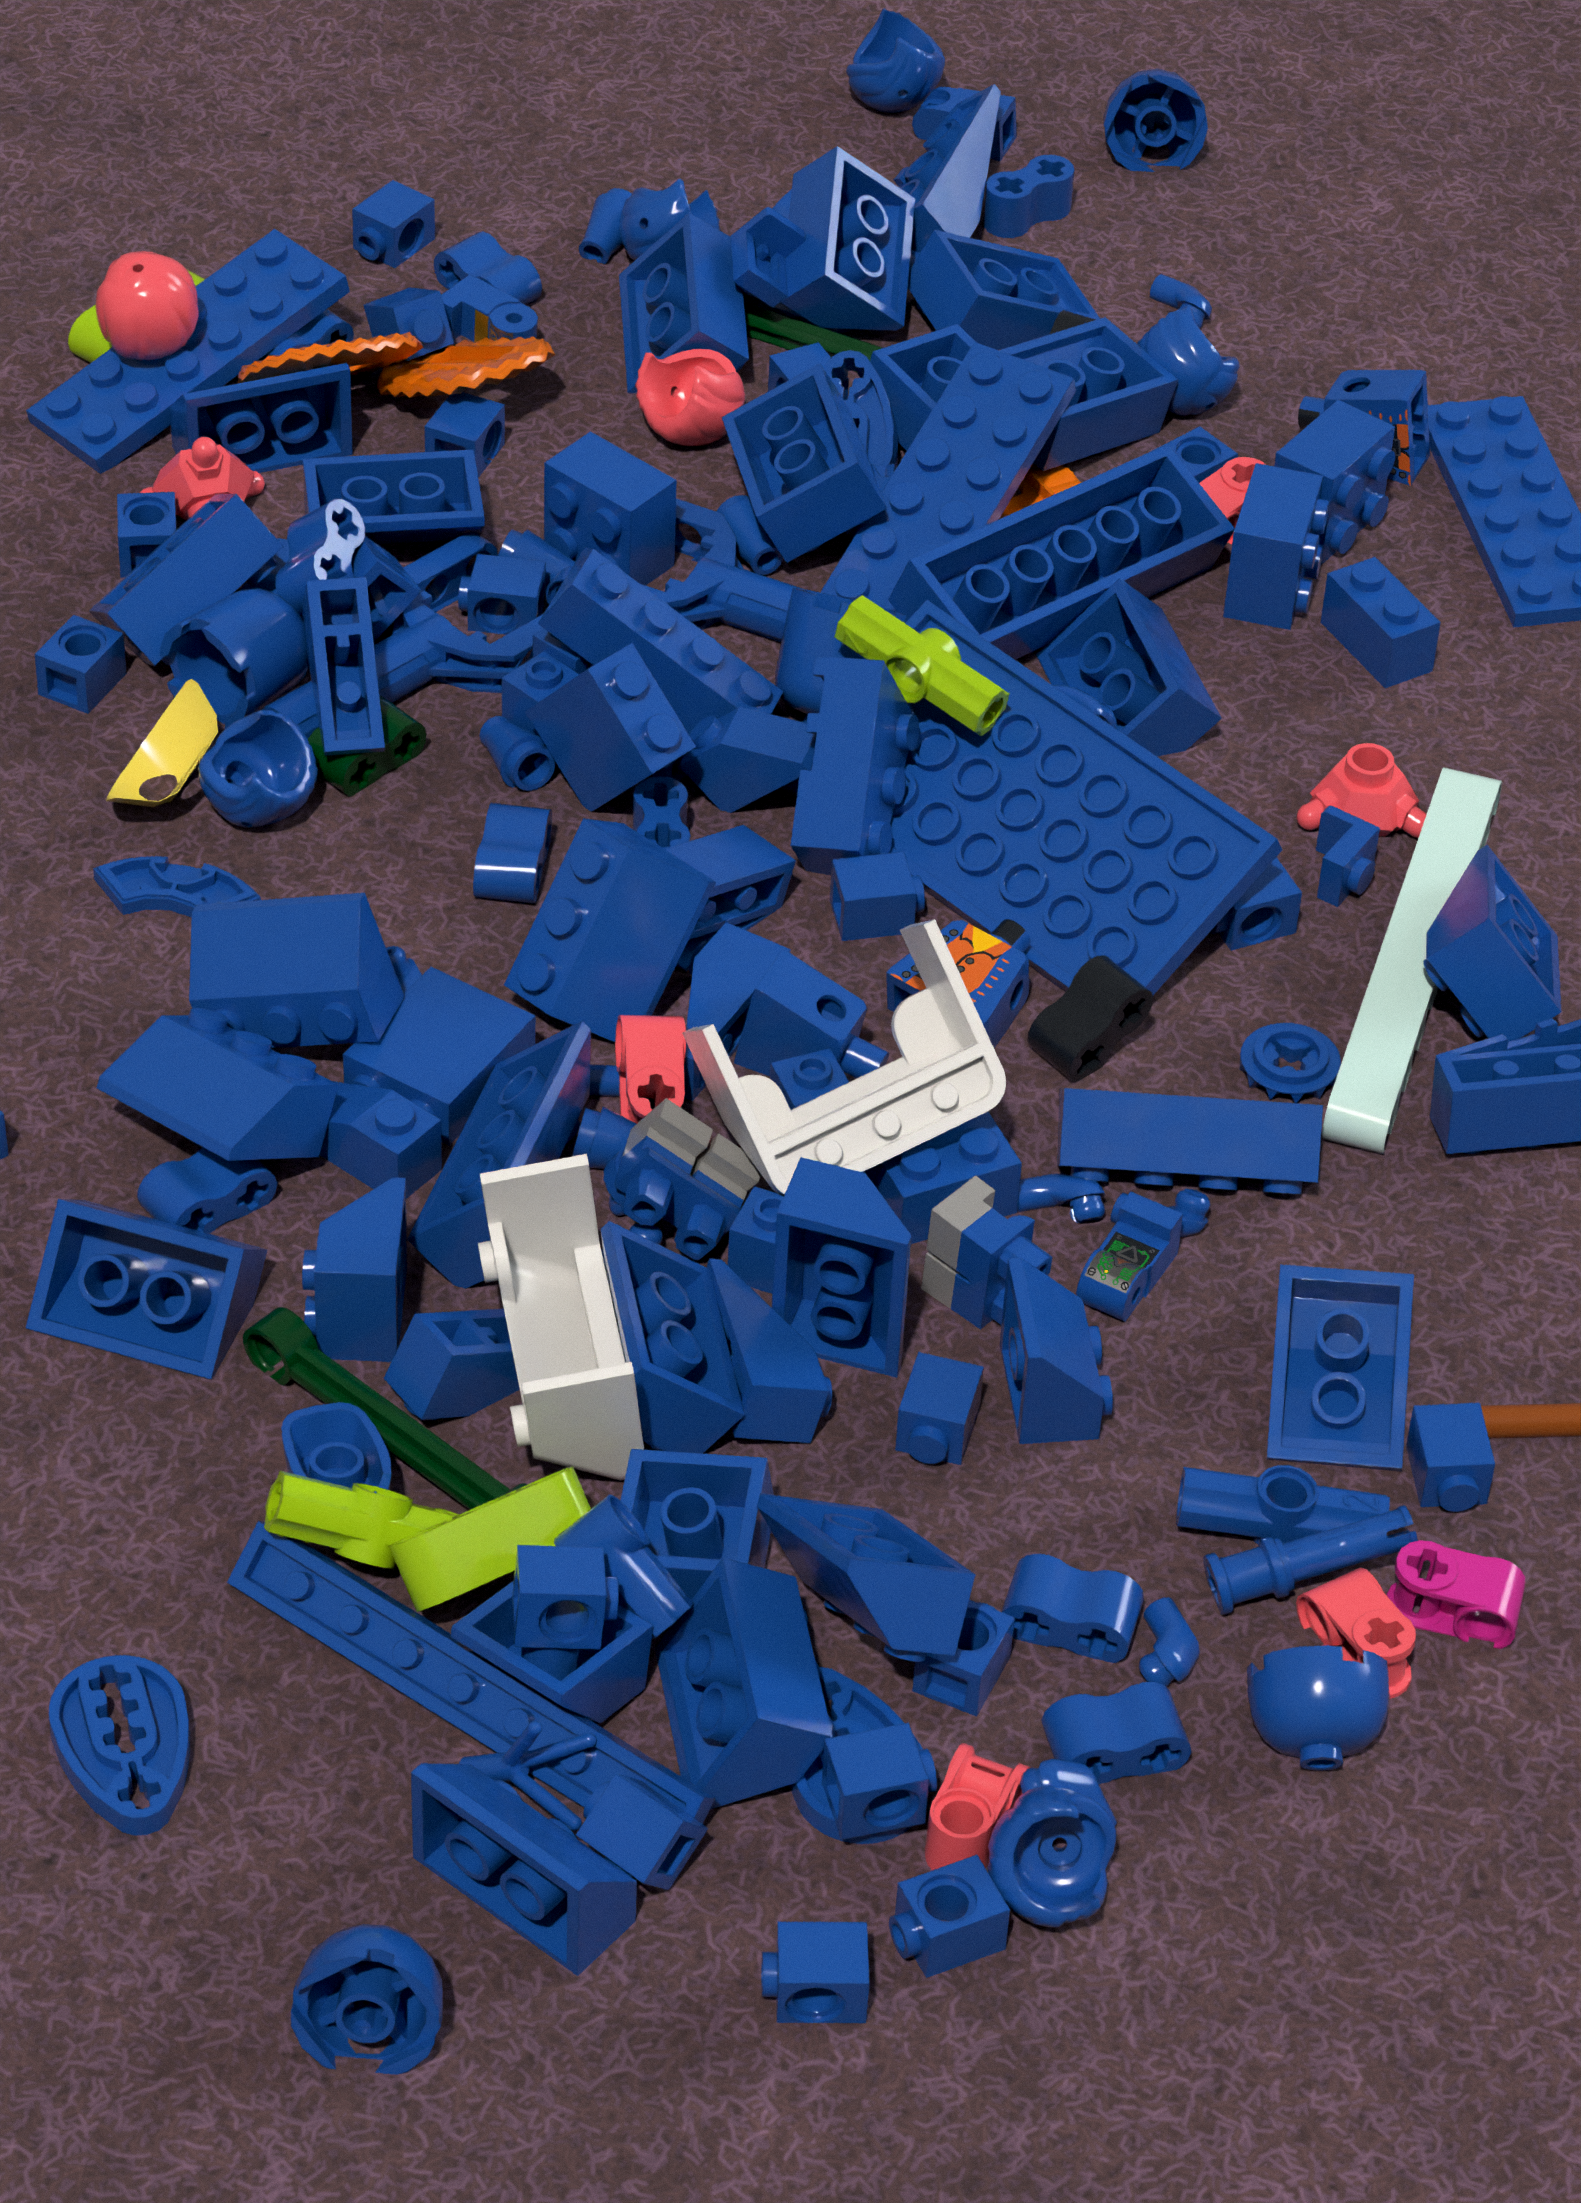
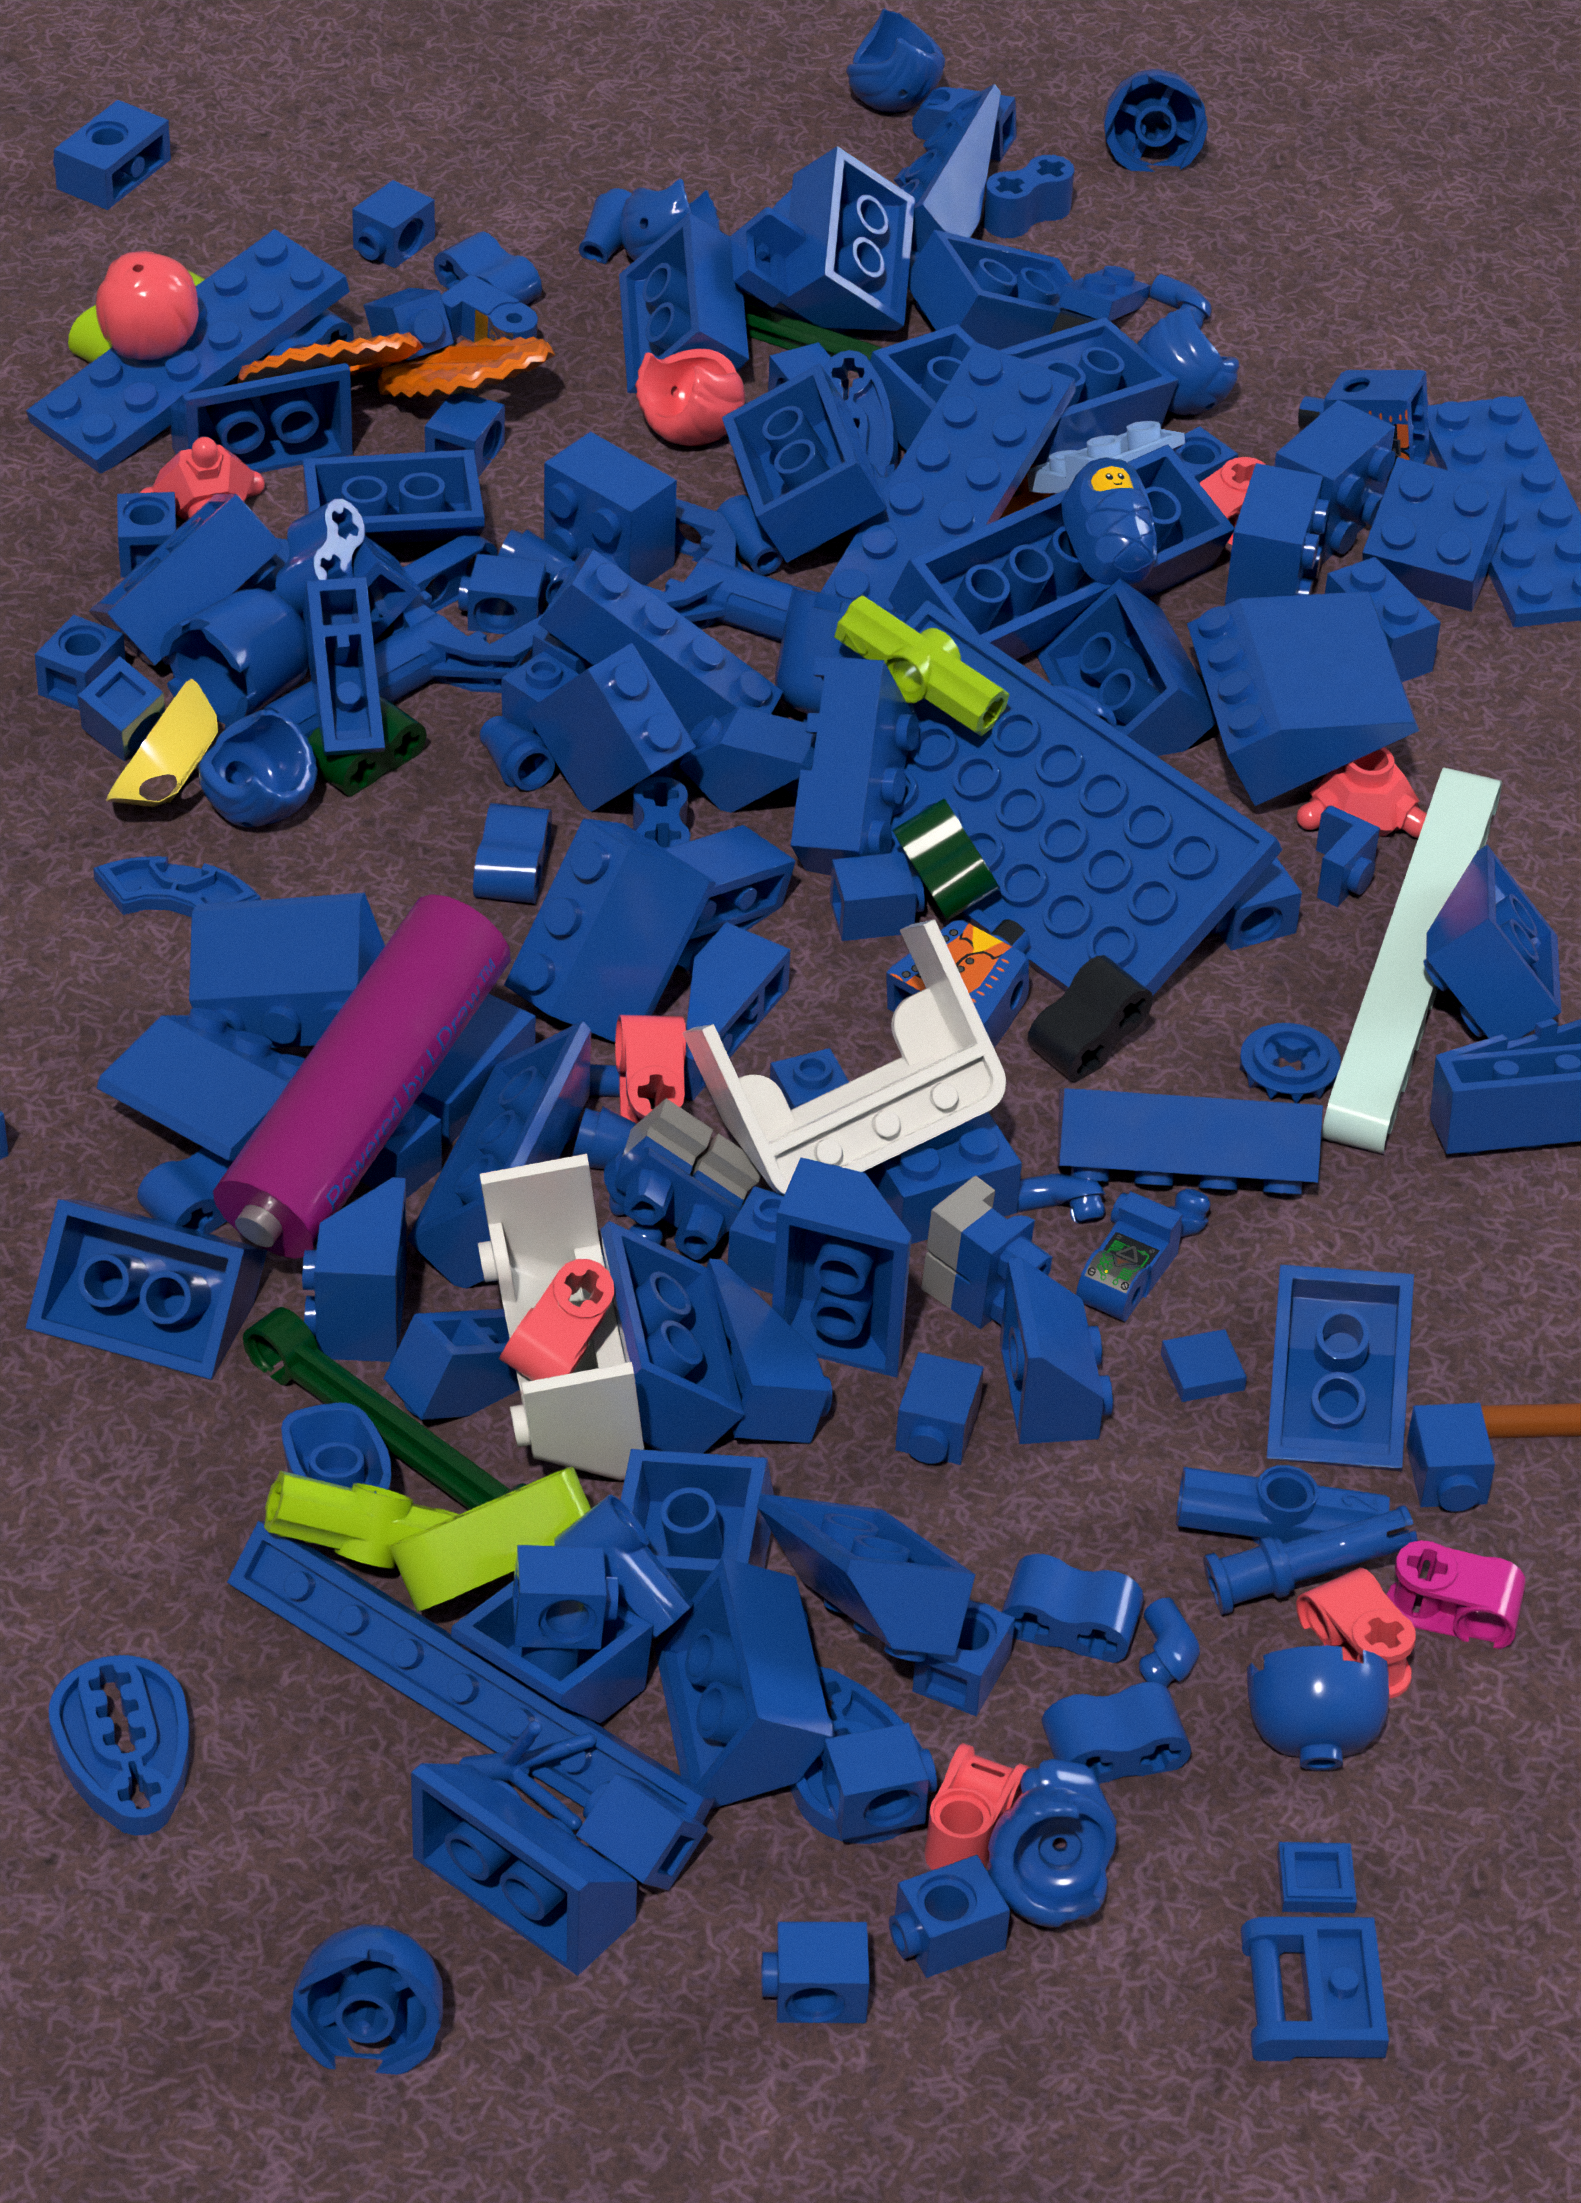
blue torso [734,949,889,1079] -> none
none -> blue brick [53,100,171,210]
none -> blue brick [78,656,165,761]
none -> magenta piece [213,894,511,1259]
none -> coral piece [499,1259,614,1381]
none -> dark green axle [892,798,1000,921]
none -> light blue slope [1027,421,1185,493]
none -> blue plate [1059,266,1151,321]
none -> blue piece [1061,457,1157,585]
none -> blue tile [1161,1329,1247,1402]
none -> blue slope [1187,591,1419,806]
none -> blue plate [1240,1917,1389,2061]
none -> blue tile [1277,1842,1357,1913]
none -> blue brick [1362,457,1507,612]

